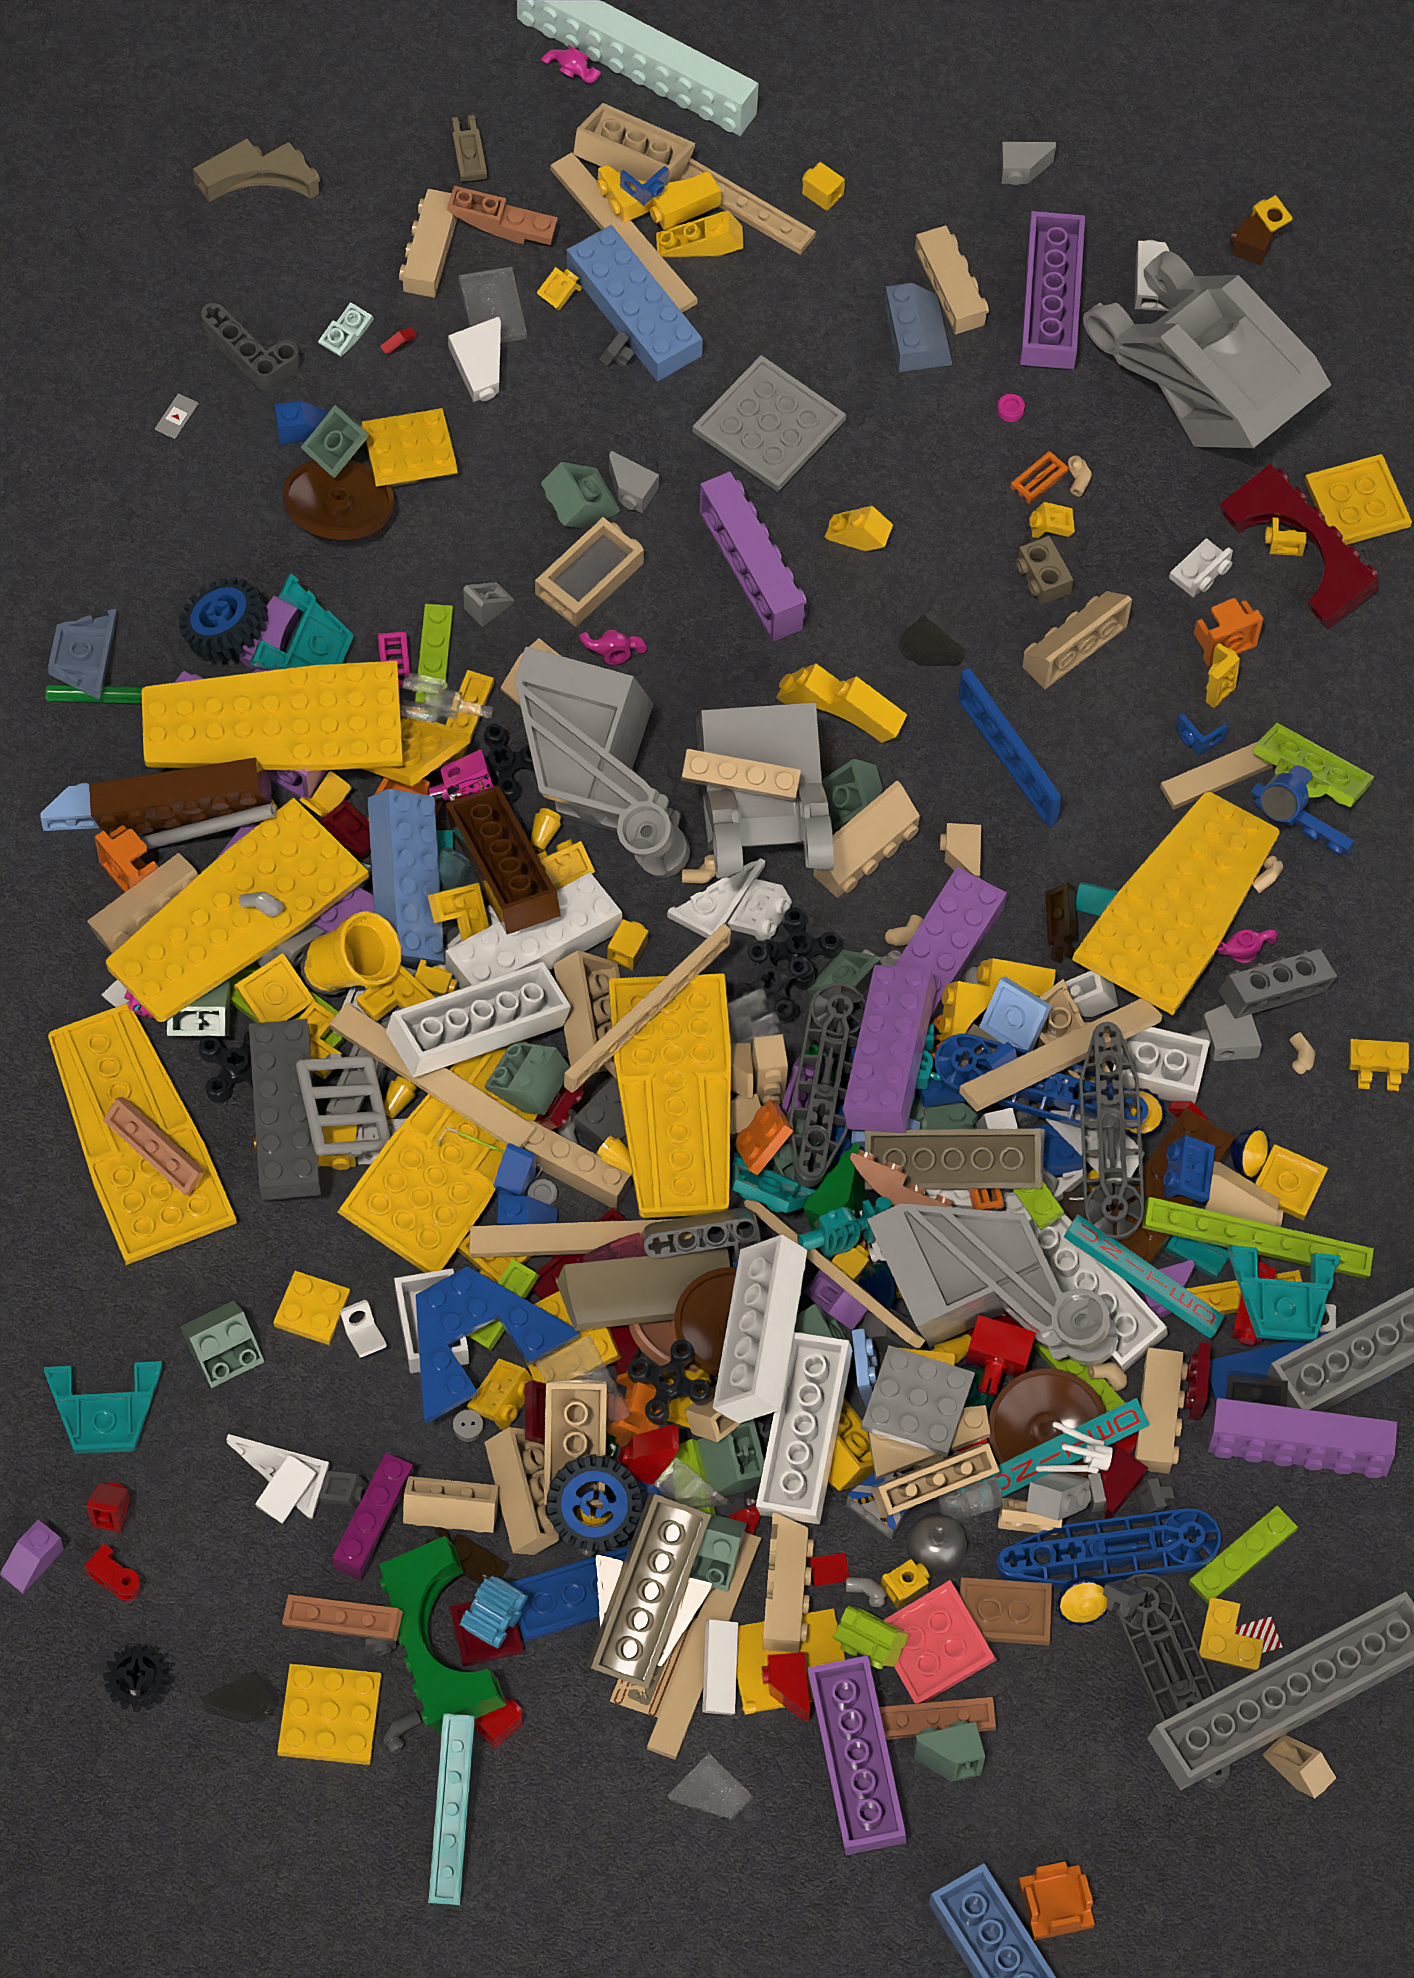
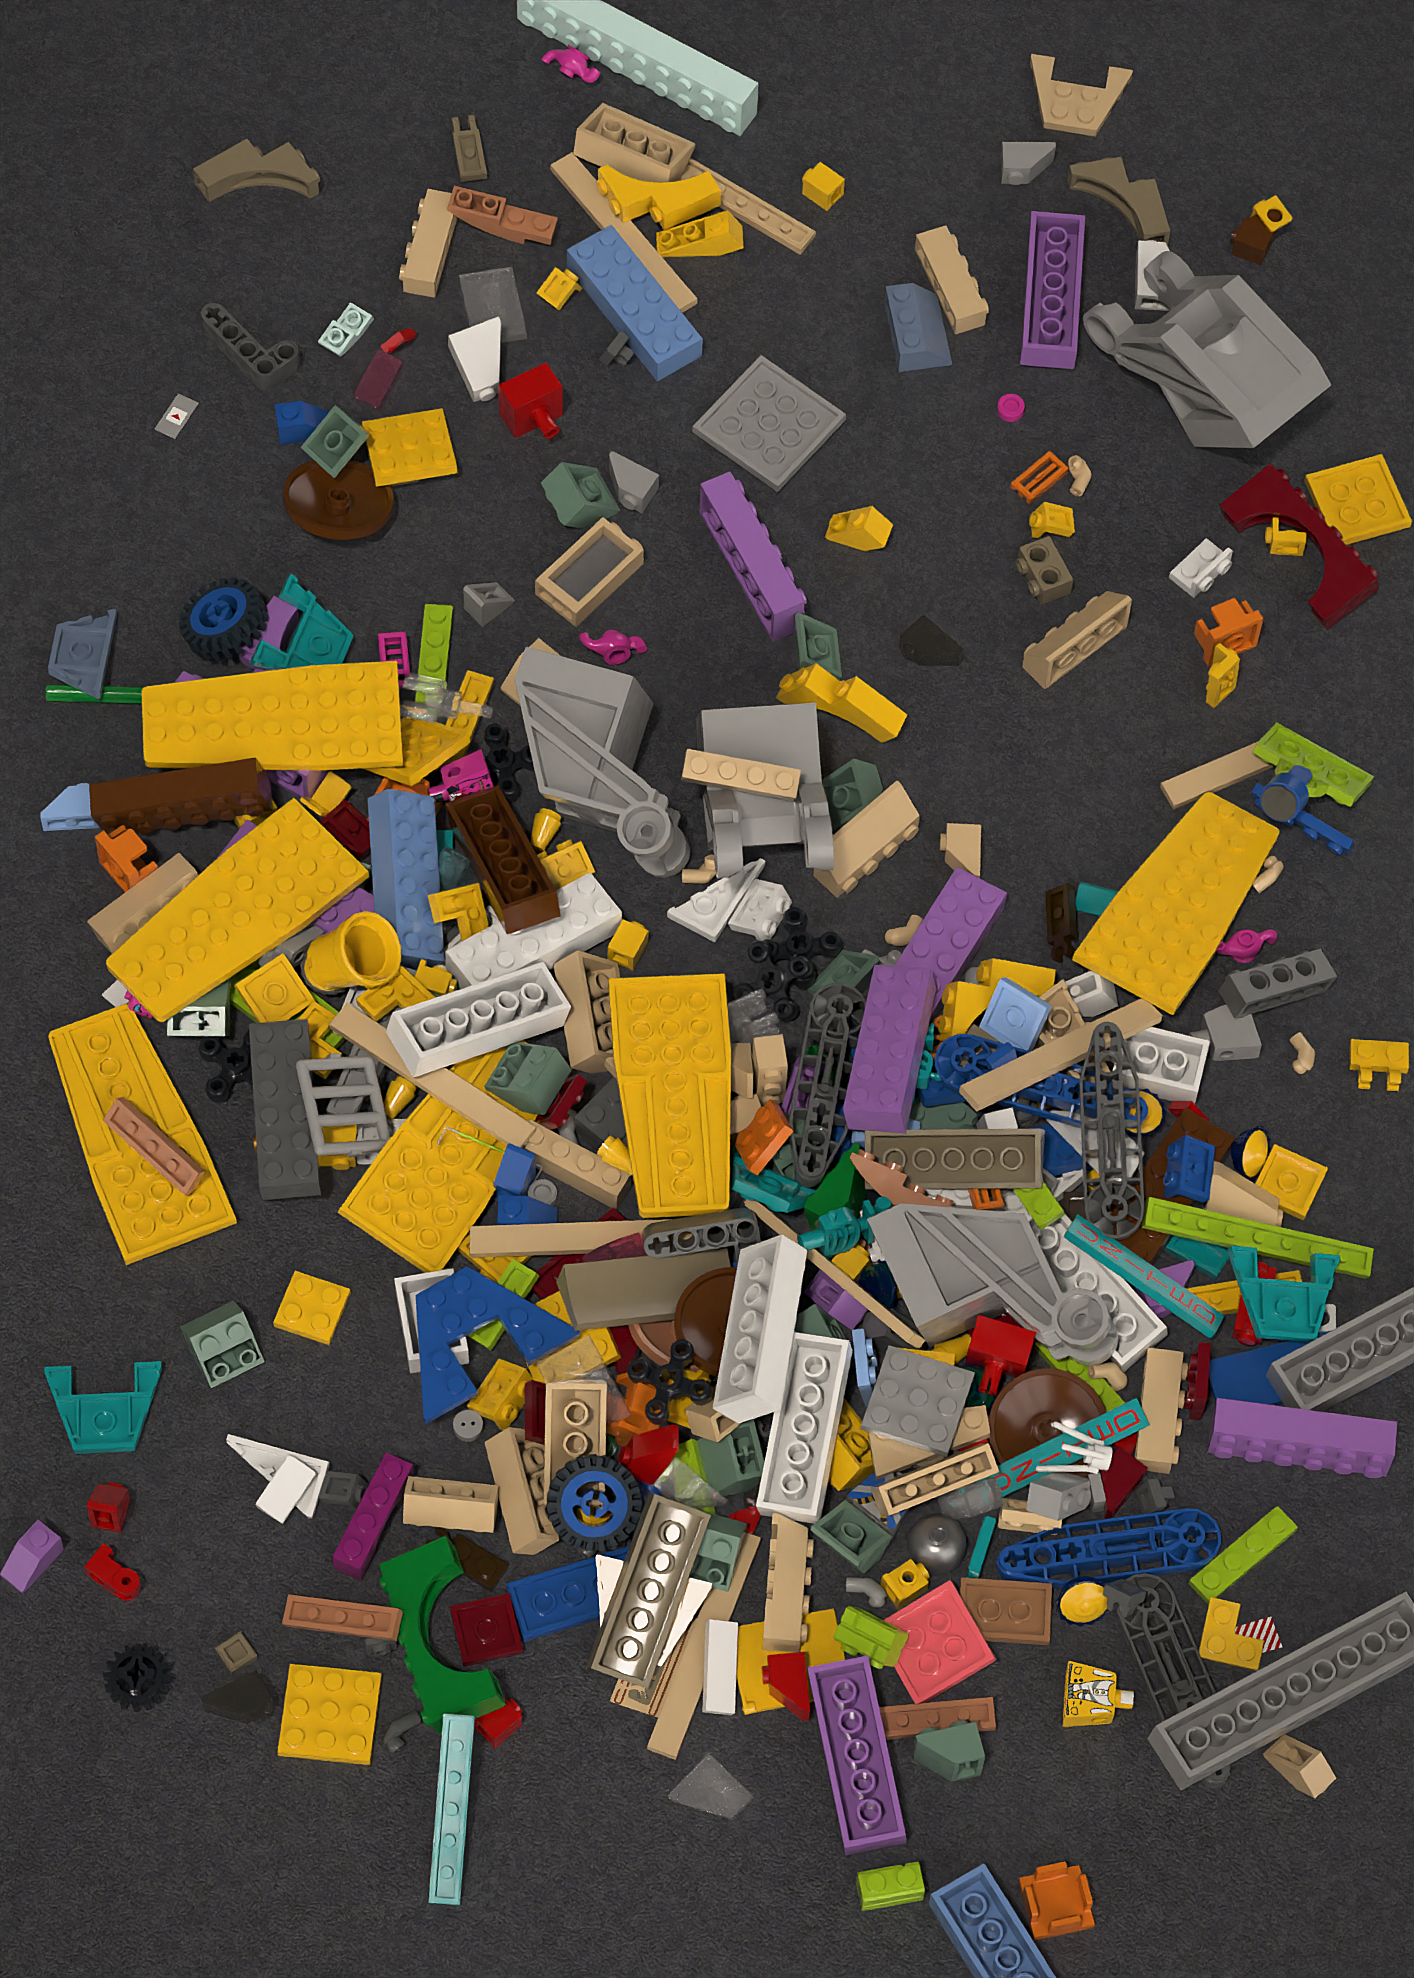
light grey piece [142,803,276,850] -> none
light grey arm [239,892,283,917] -> none
white bracket [340,1300,387,1357] -> none
dark azure brick [460,1576,528,1648] -> none
tan tile [564,923,731,1093] -> none
blue bracket [620,166,669,206] -> none
red sticker [809,1553,849,1587] -> none
blue tile [957,668,1062,827] -> none
blue bracket [1176,713,1228,756] -> none
clear smoke slope [1226,1370,1288,1407] -> none
none -> dark tan tile [215,1631,258,1675]
none -> clear pink slope [353,349,403,409]
none -> red brick [498,362,563,439]
none -> sand green slope [793,612,842,680]
none -> sand green slope [810,1500,892,1574]
none -> lime brick [856,1861,925,1911]
none -> teal tile [966,1516,996,1579]
none -> tan wing [1030,54,1133,137]
none -> torso [1062,1661,1134,1727]
none -> dark tan arch [1067,157,1170,246]

